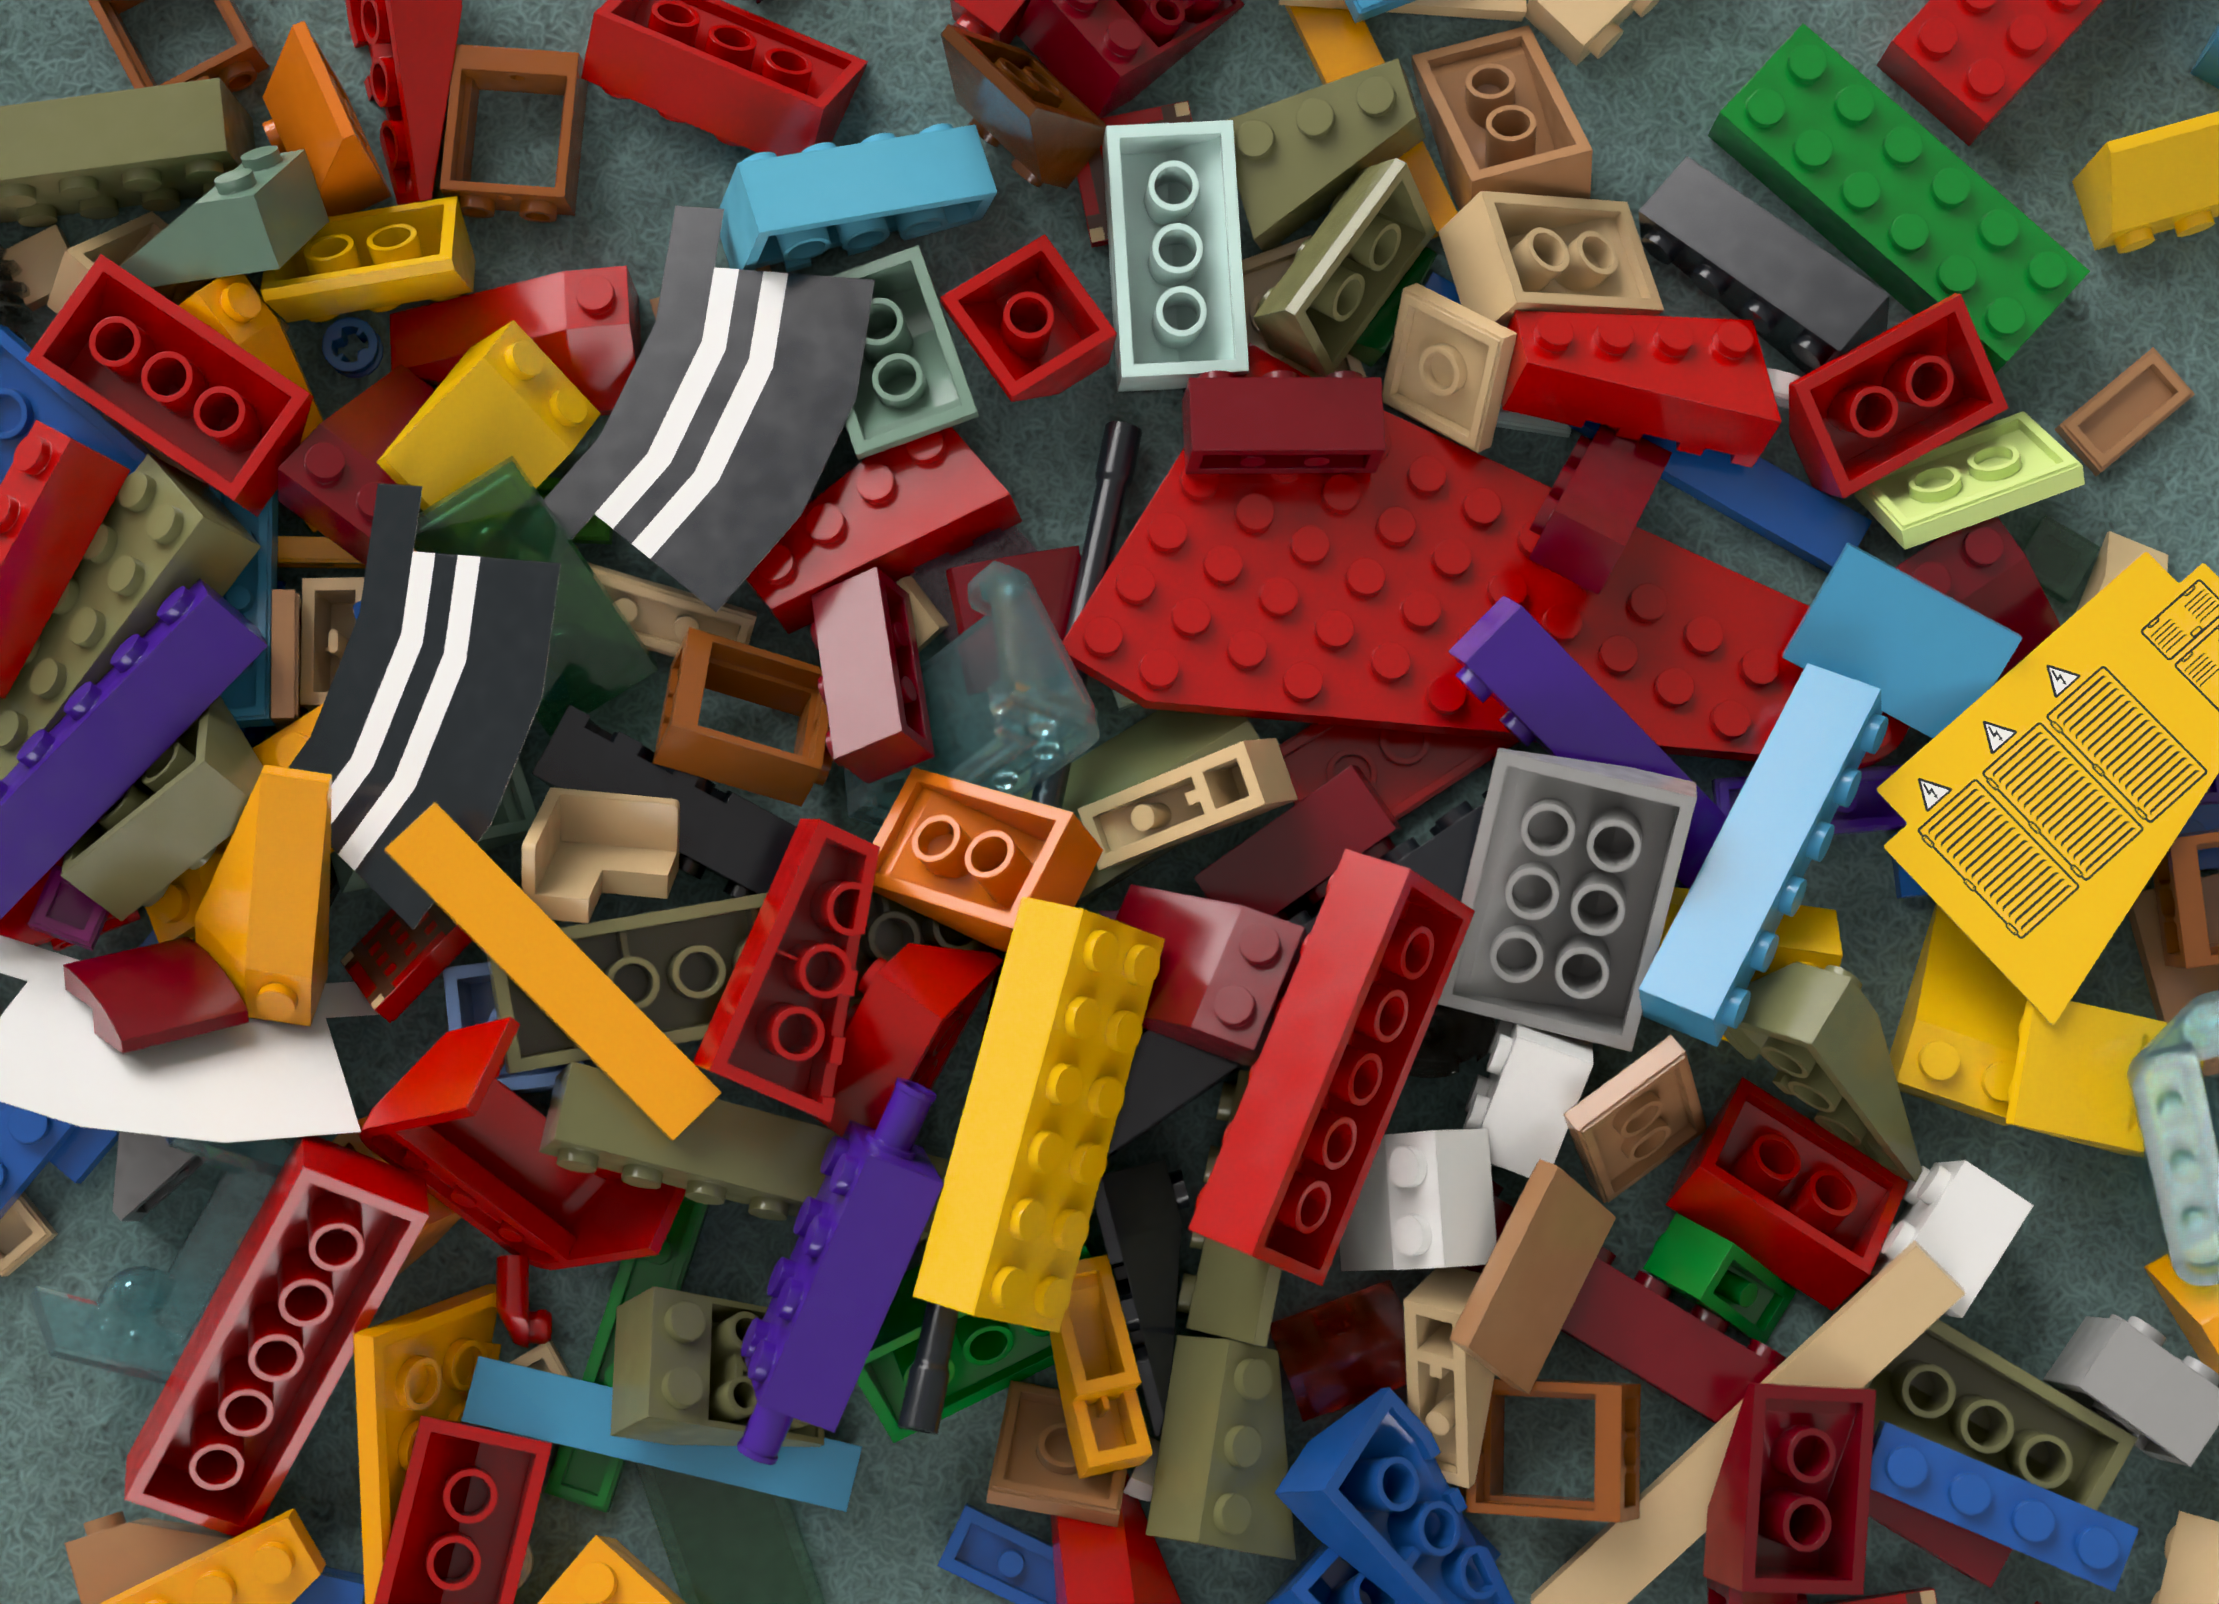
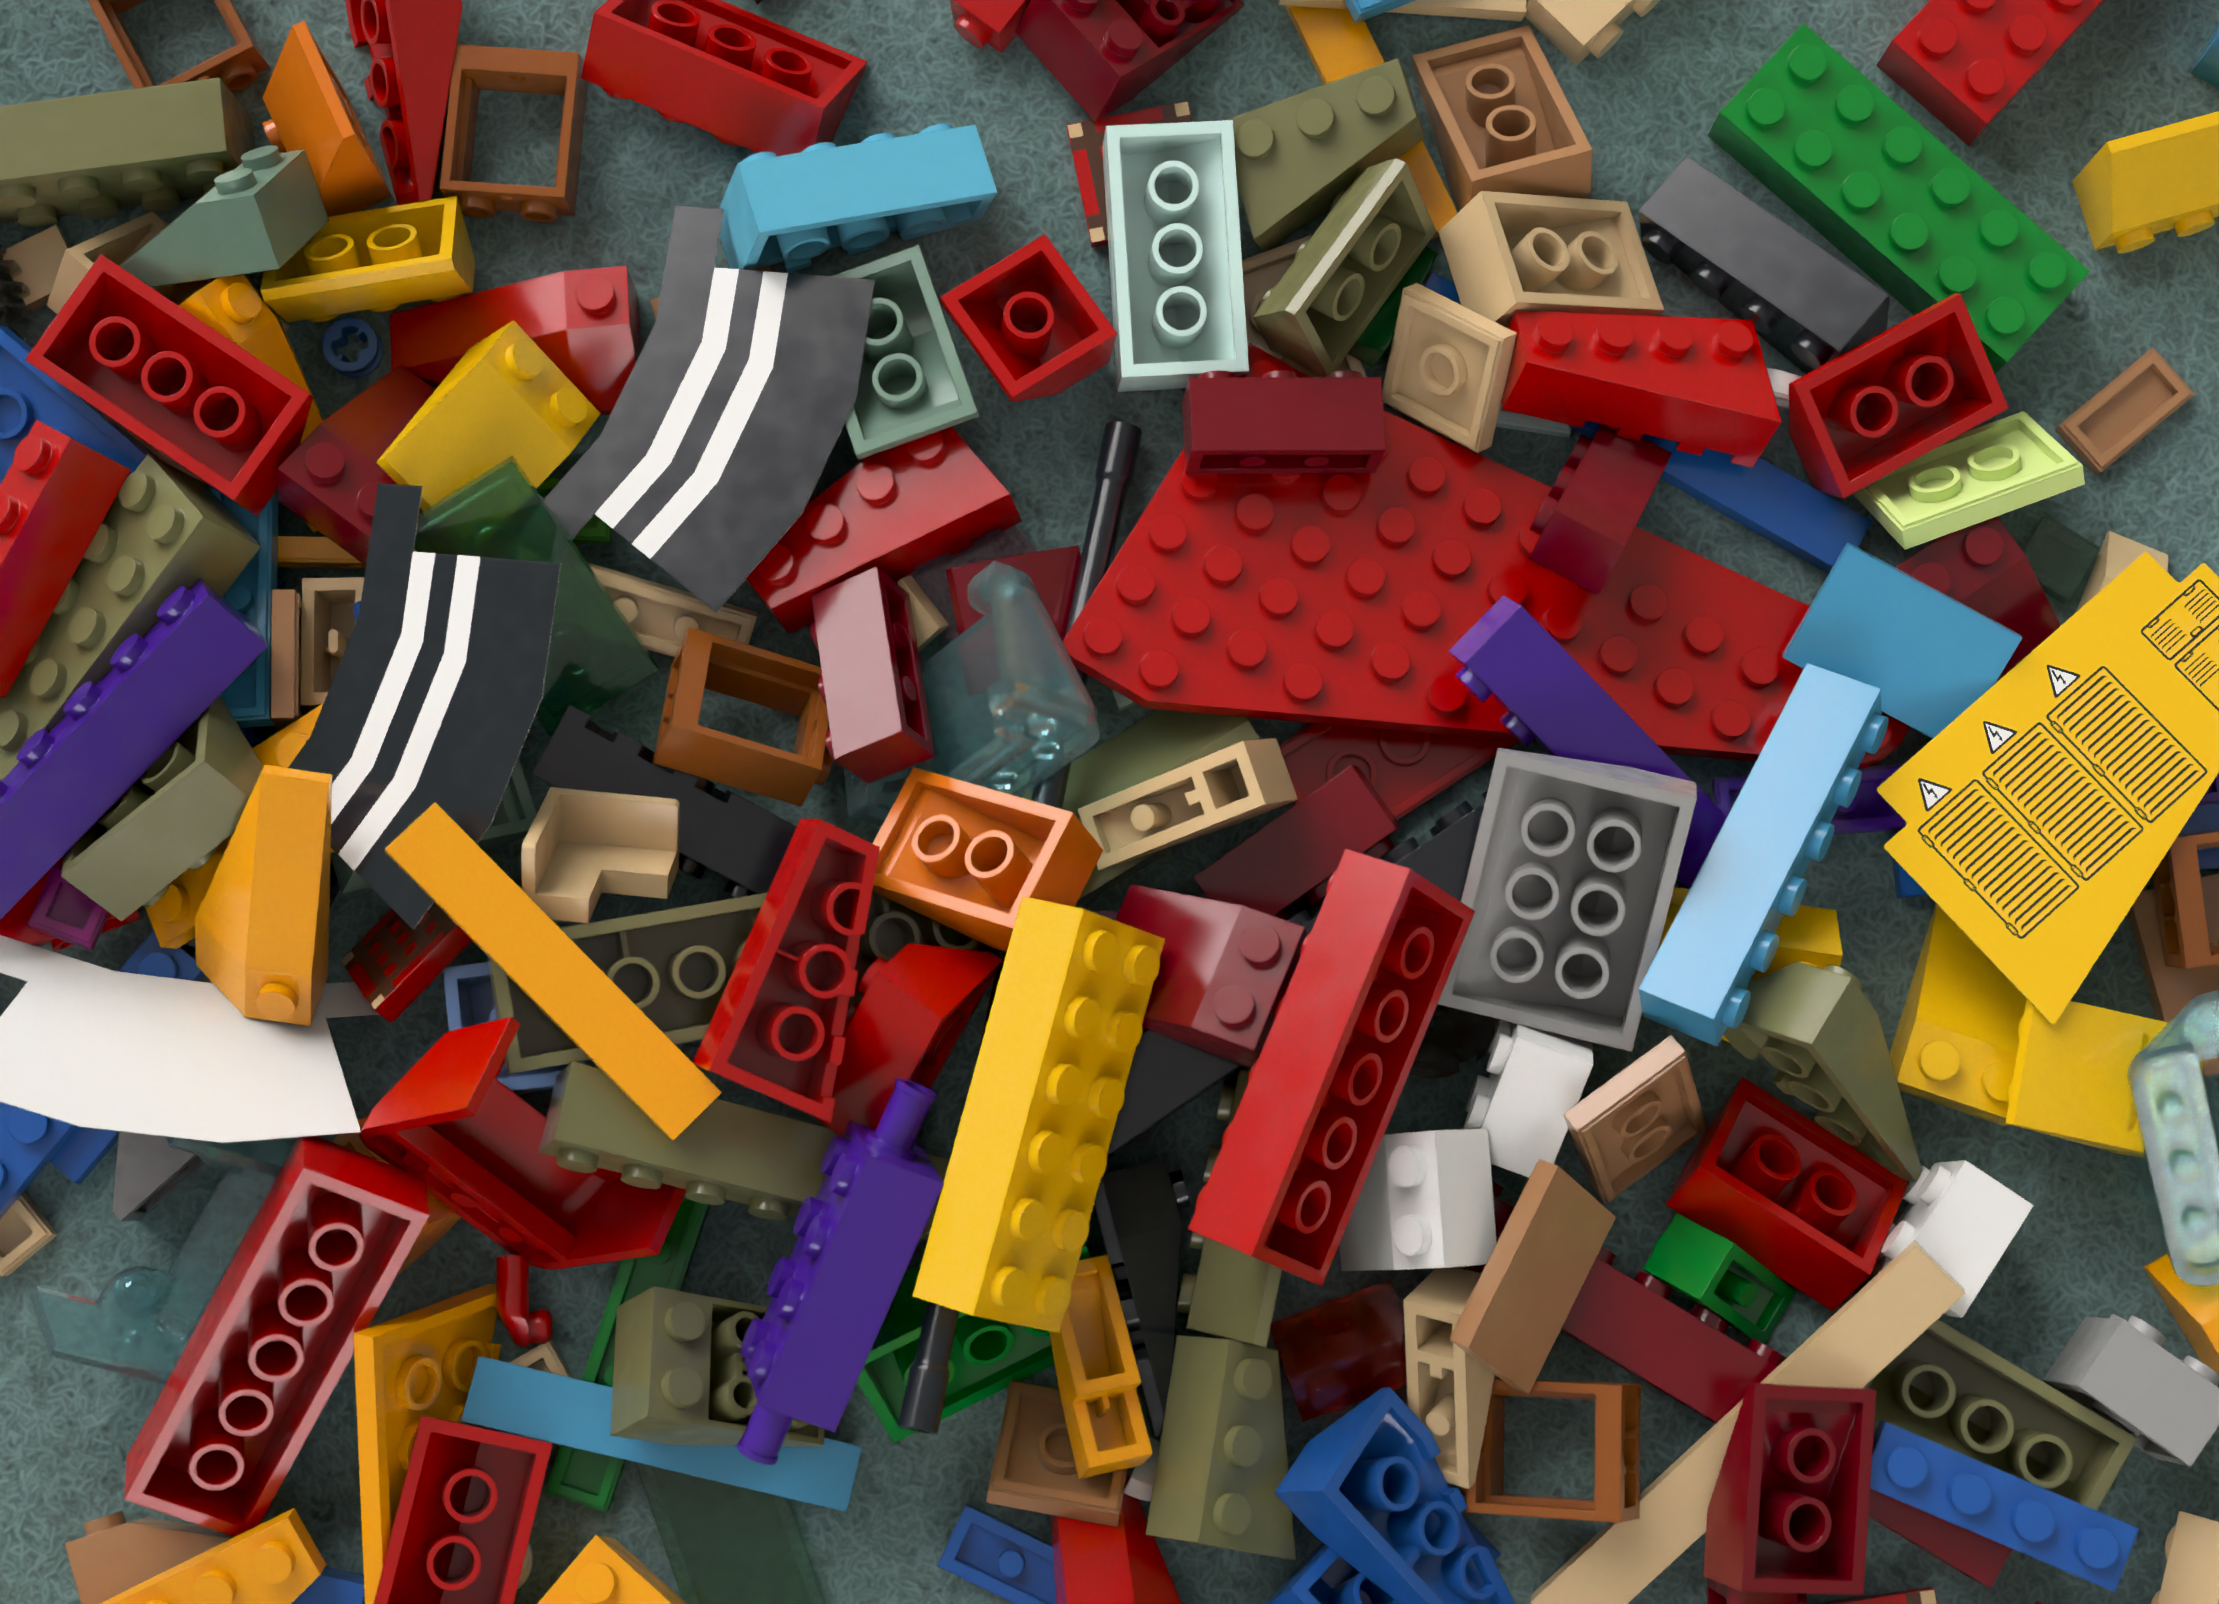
dark red slope [63,936,249,1054] -> none
reddish brown slope [941,24,1107,189] -> none

